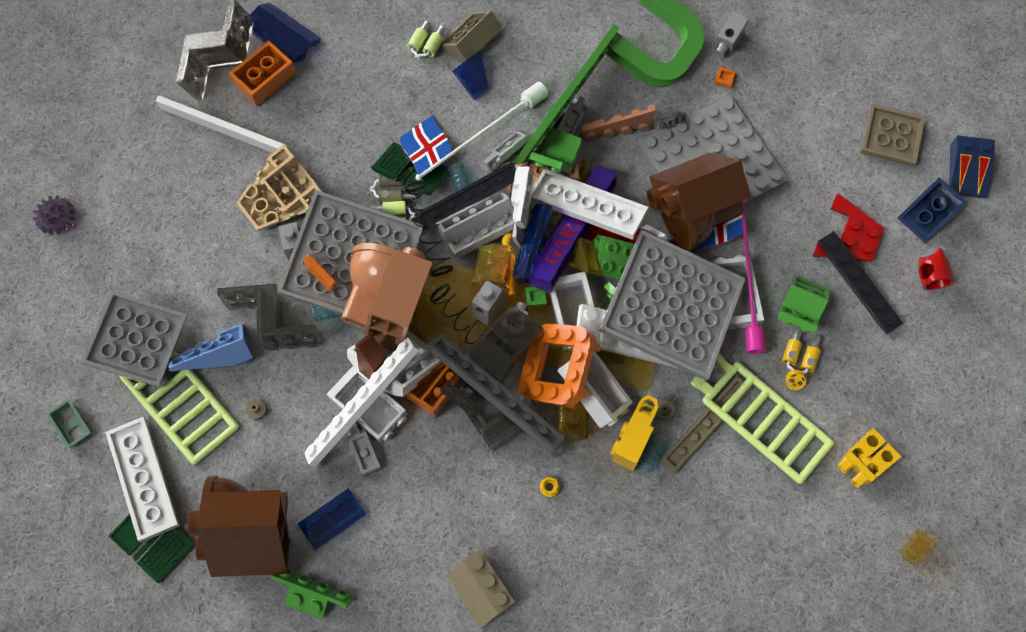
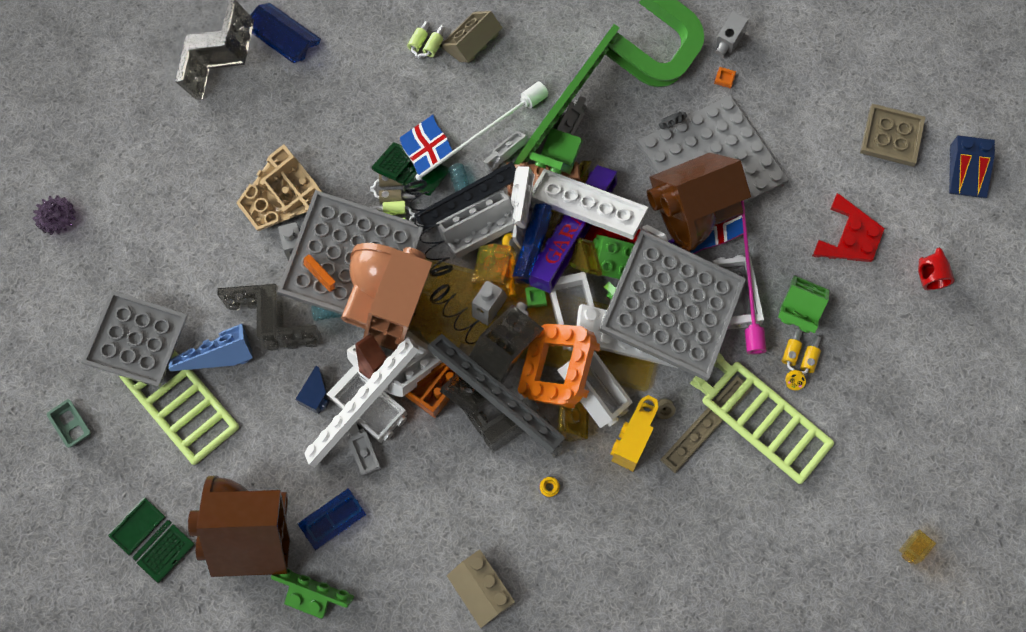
white plate [105,417,180,542] -> none
white tile [155,96,287,153] -> none
orange brick [228,41,296,106] -> none
dark tan tile [246,400,267,420] -> none
clear blue wing [452,50,489,100] -> none
nougat wing [580,104,656,141] -> none
clear light blue piece [638,433,668,472] -> none
black plate [817,231,903,334] -> none
yellow hips [837,428,901,488] -> none
dark blue slope [897,177,968,243] -> none
none -> dark blue slope [295,366,329,414]

